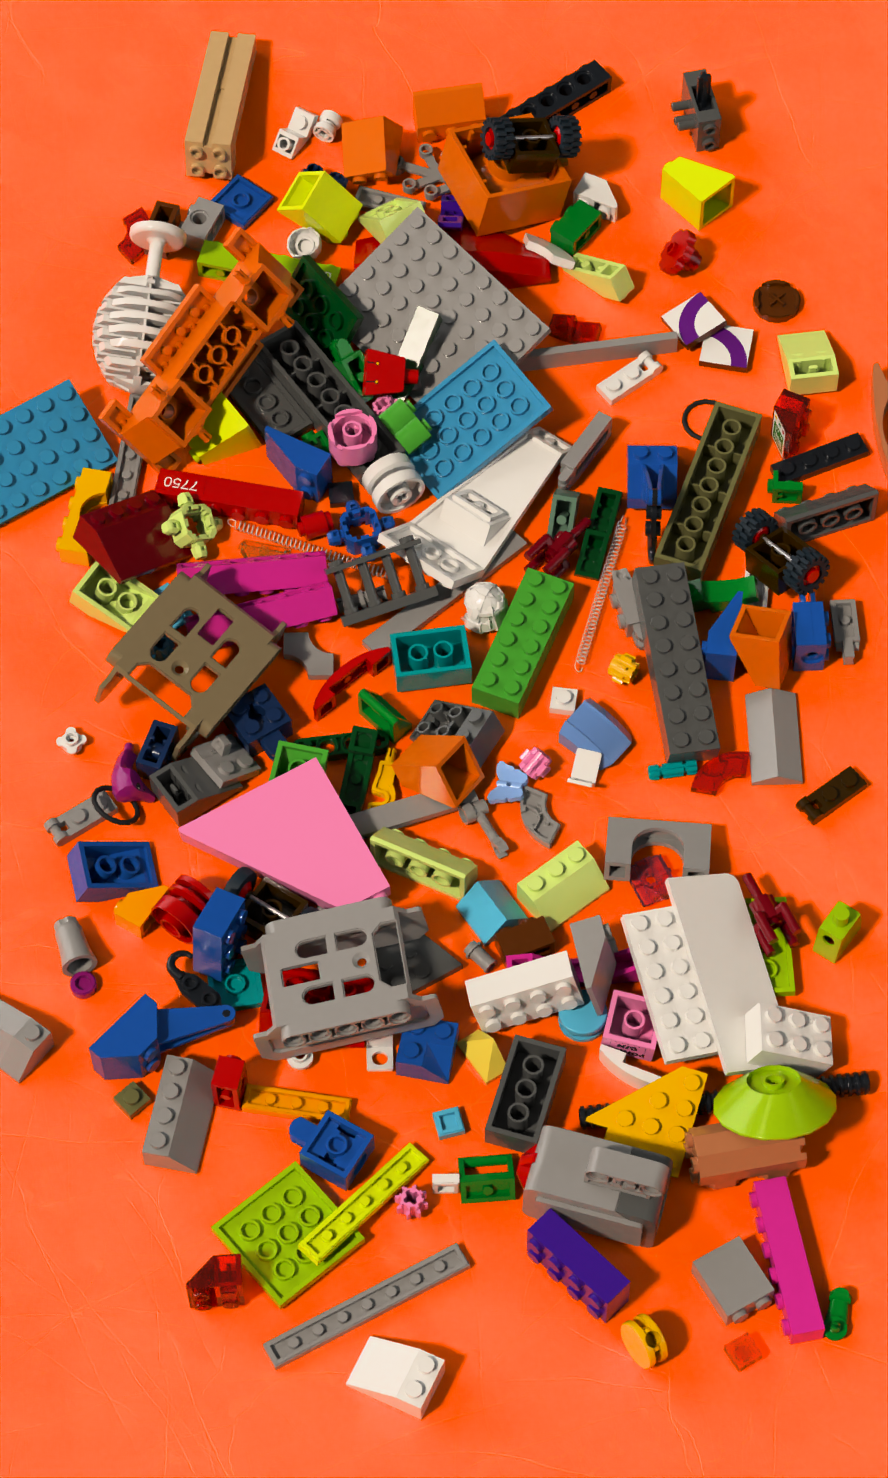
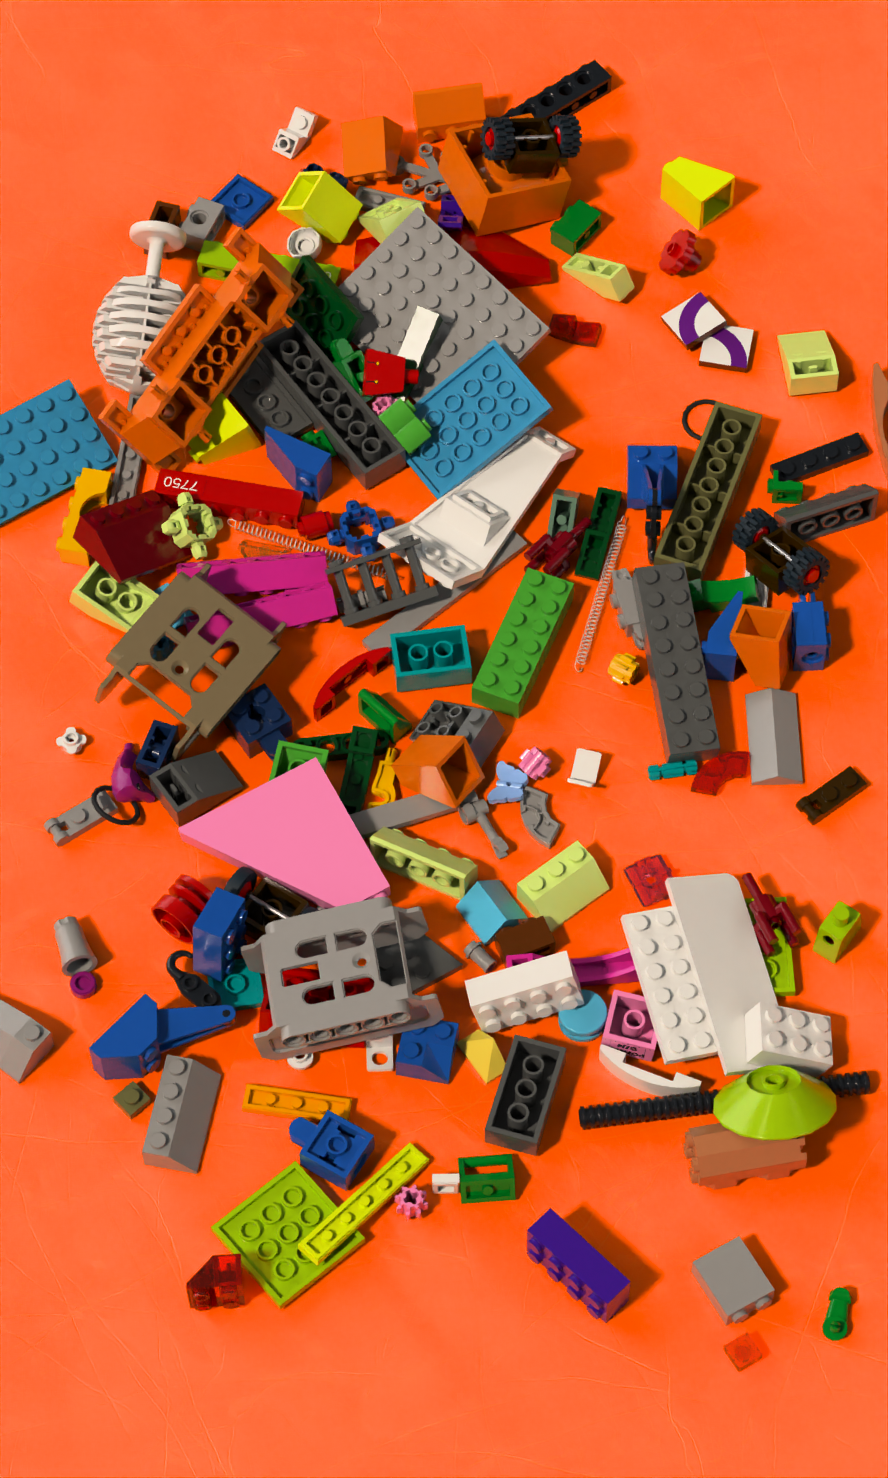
blue slope [67,842,159,902] -> none
light orange slope [113,885,170,939] -> none
clear red tile [118,207,149,265] -> none
tan brick [184,31,257,180] -> none
light grey hinge [190,733,261,789] -> none
red brick [211,1055,248,1111] -> none
light grey tile [263,1243,470,1370] -> none
tile [283,632,334,680] -> none
white wheel [313,110,343,142] -> none
bright pink brick [328,409,378,466] -> none
black tile [328,481,354,508] -> none
white slope [346,1336,445,1420] -> none
white wheel [362,452,425,514] -> none
medium azure tile [432,1106,465,1140] -> none
white helmet [460,582,509,634] -> none
light grey piece [516,1126,673,1248] -> none
tile [517,331,678,372] -> none
tile [523,233,575,270] -> none
white plate [549,686,578,716] -> none
light grey hinge [558,411,612,490] -> none
medium blue slope [558,698,632,770] -> none
light grey slope [570,915,619,1016] -> none
white slope [573,172,618,223] -> none
yellow wing [585,1066,708,1178] -> none
white plate [596,350,663,406] -> none
light grey arch [604,817,712,882] -> none
yellow head [621,1313,668,1369] -> none
dark grey piece [671,69,722,152] -> none
dark pink brick [749,1176,825,1344] -> none
reddish brown tile [753,280,801,323] -> none
clear red slope [771,389,812,460] -> none
light grey hinge [829,599,860,665] -> none

